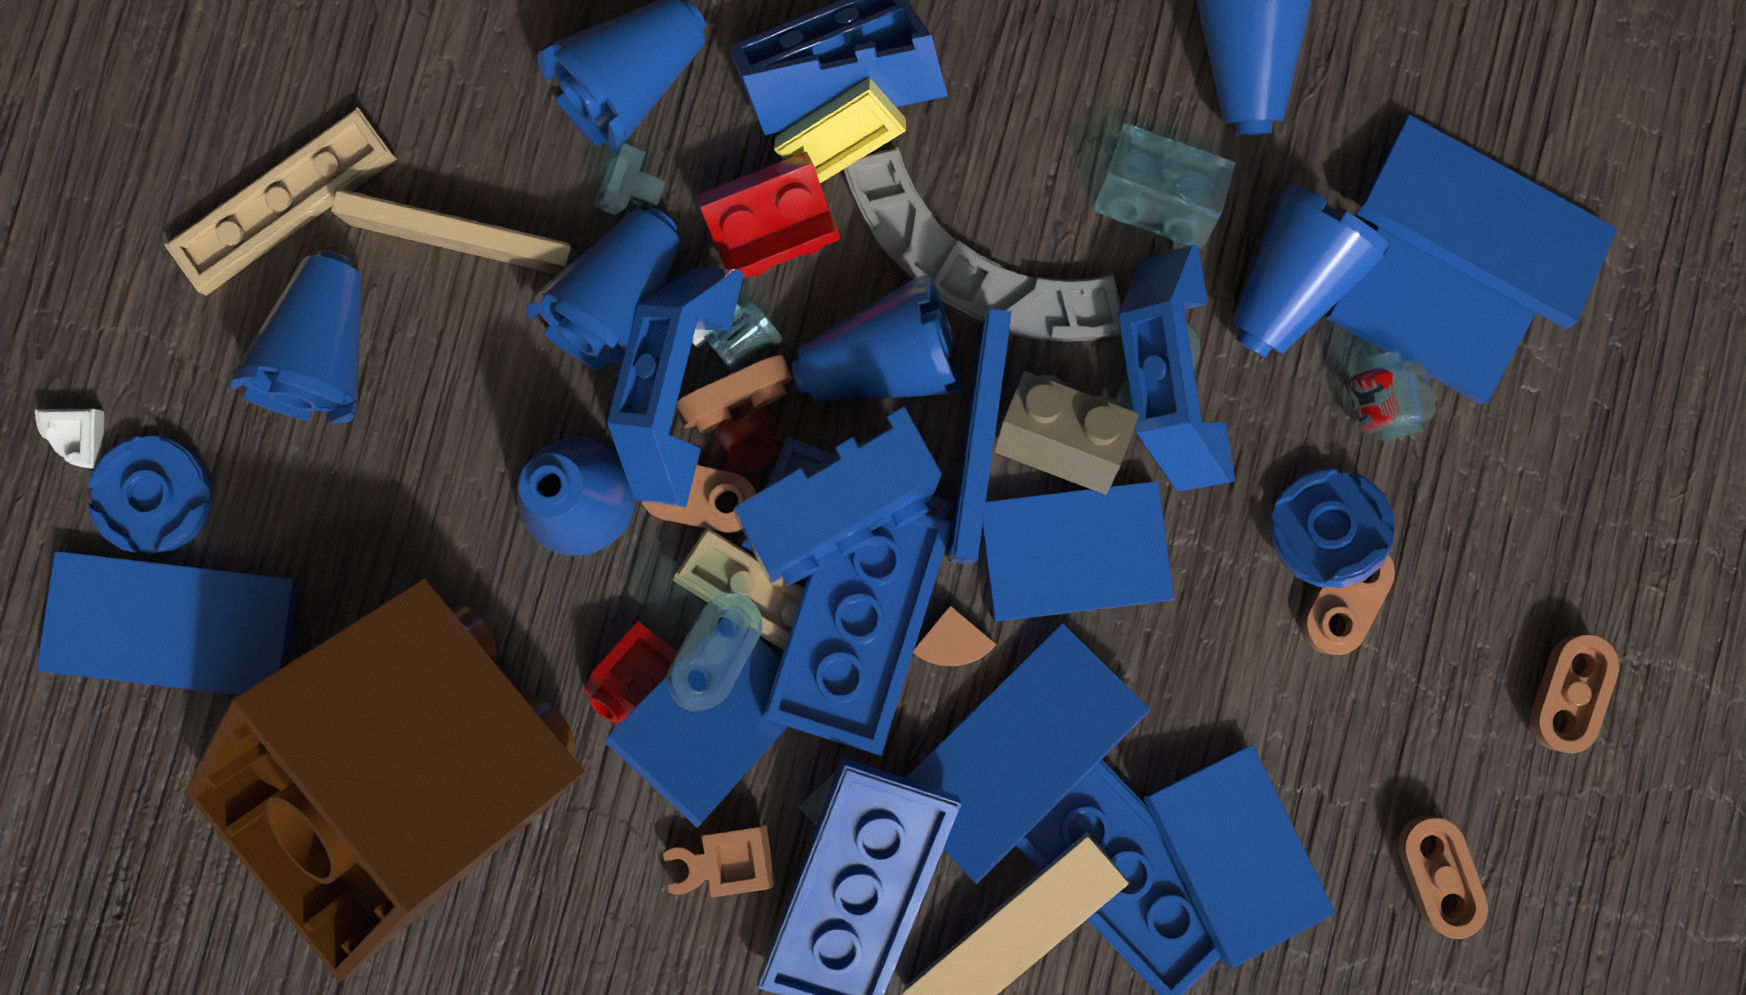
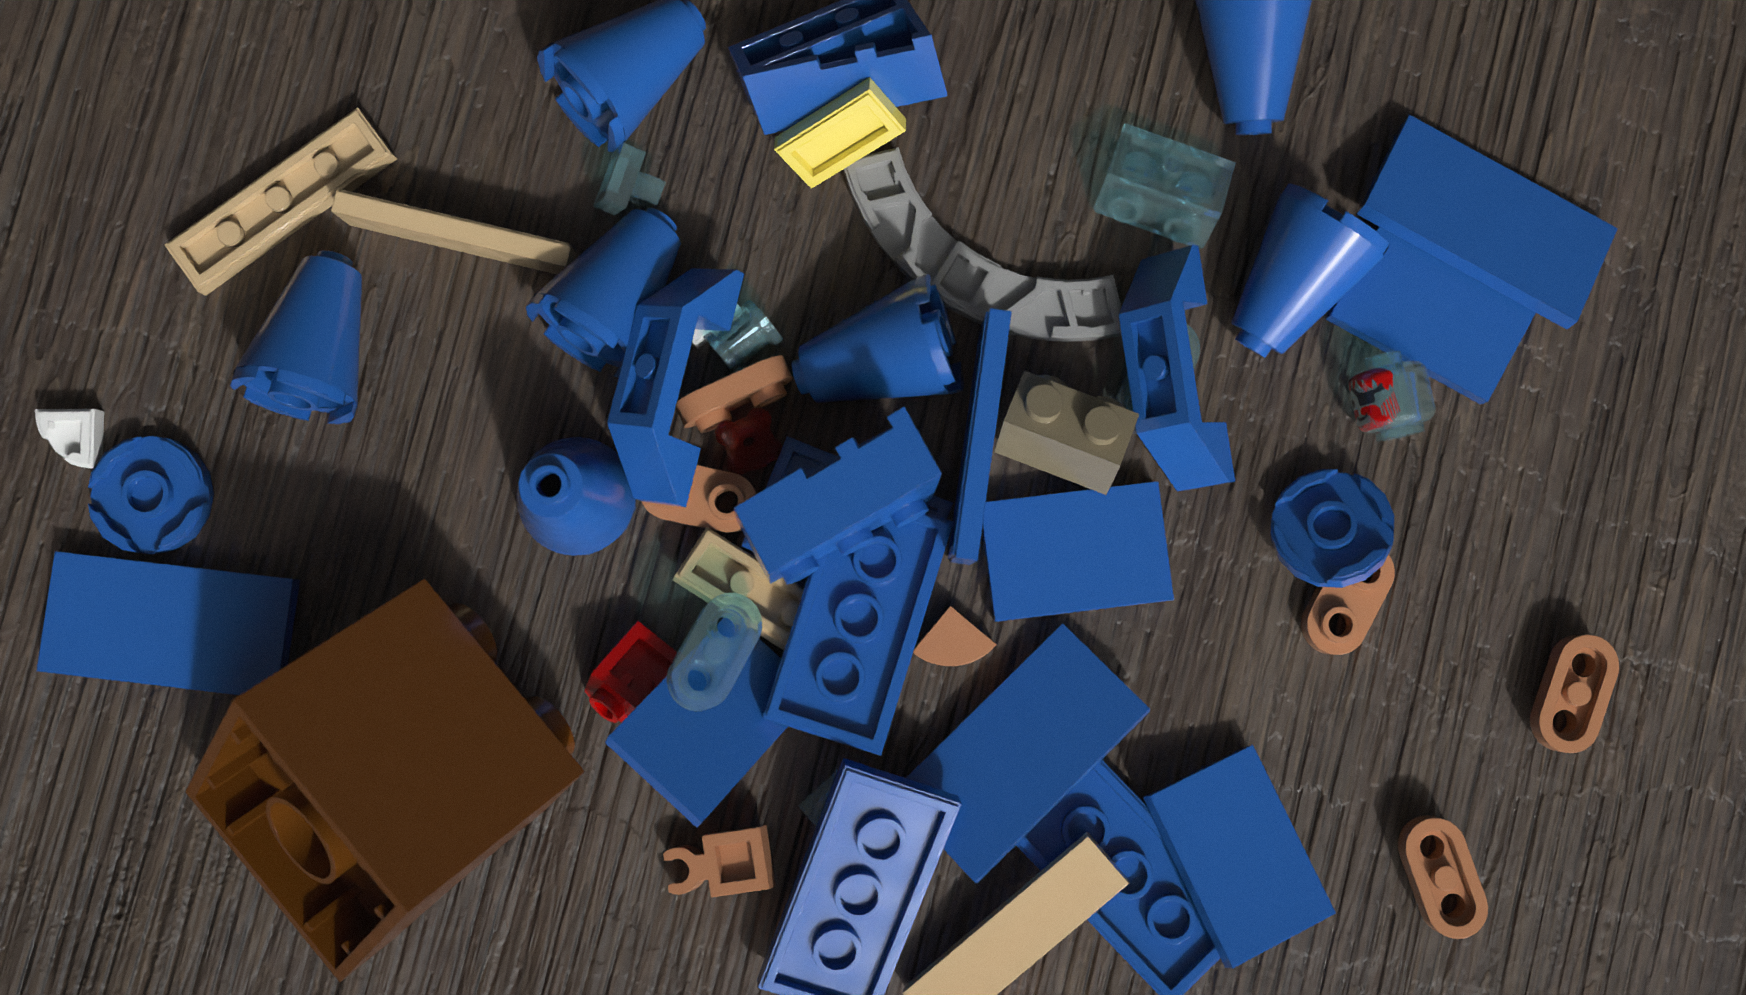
red bracket [695,151,841,278] -> none

